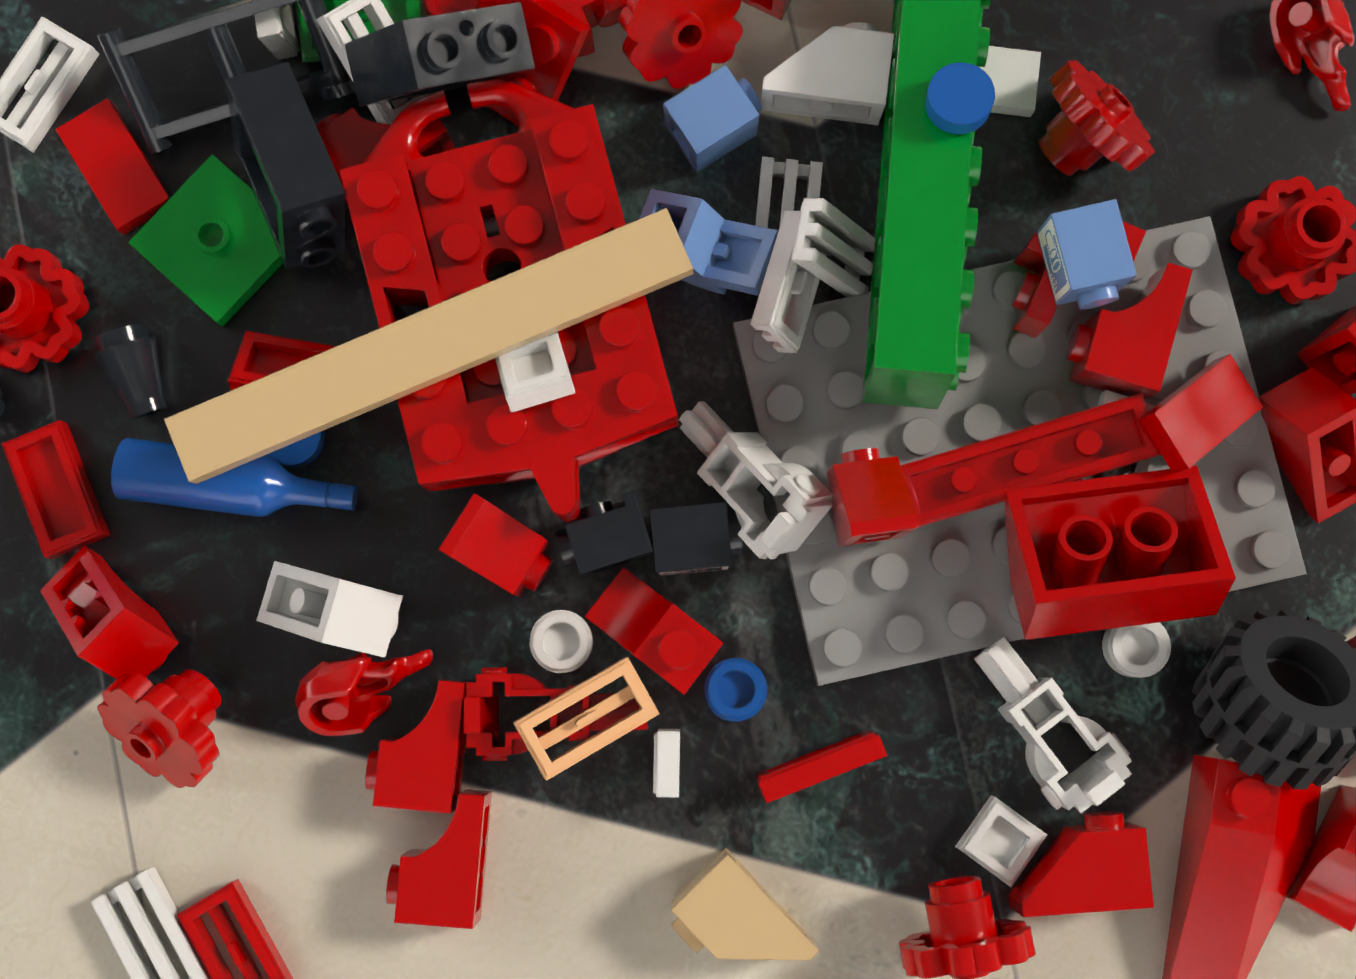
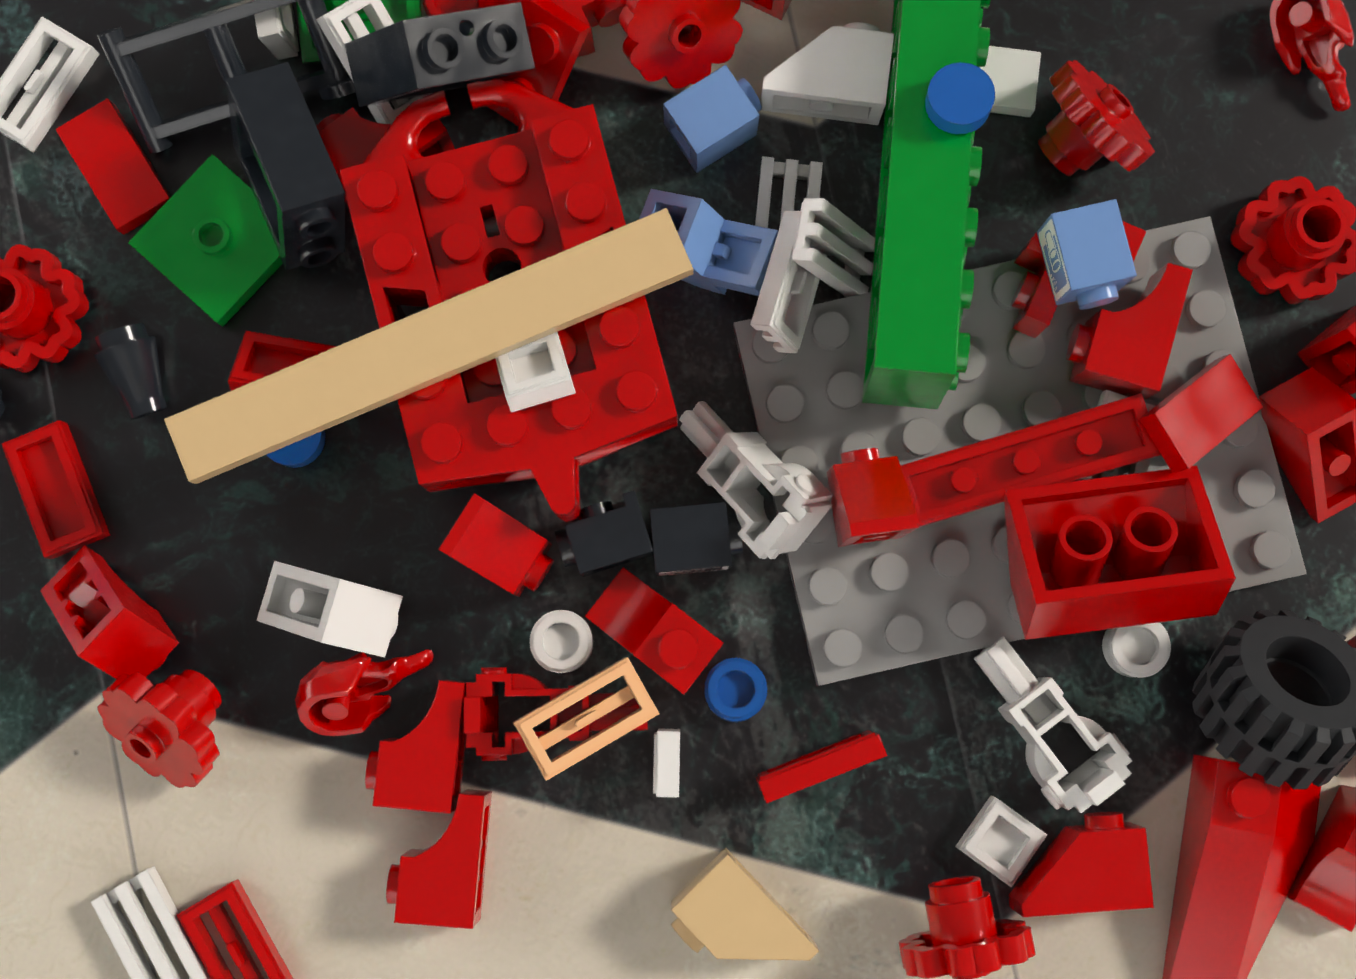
blue piece [111,438,358,517] -> none

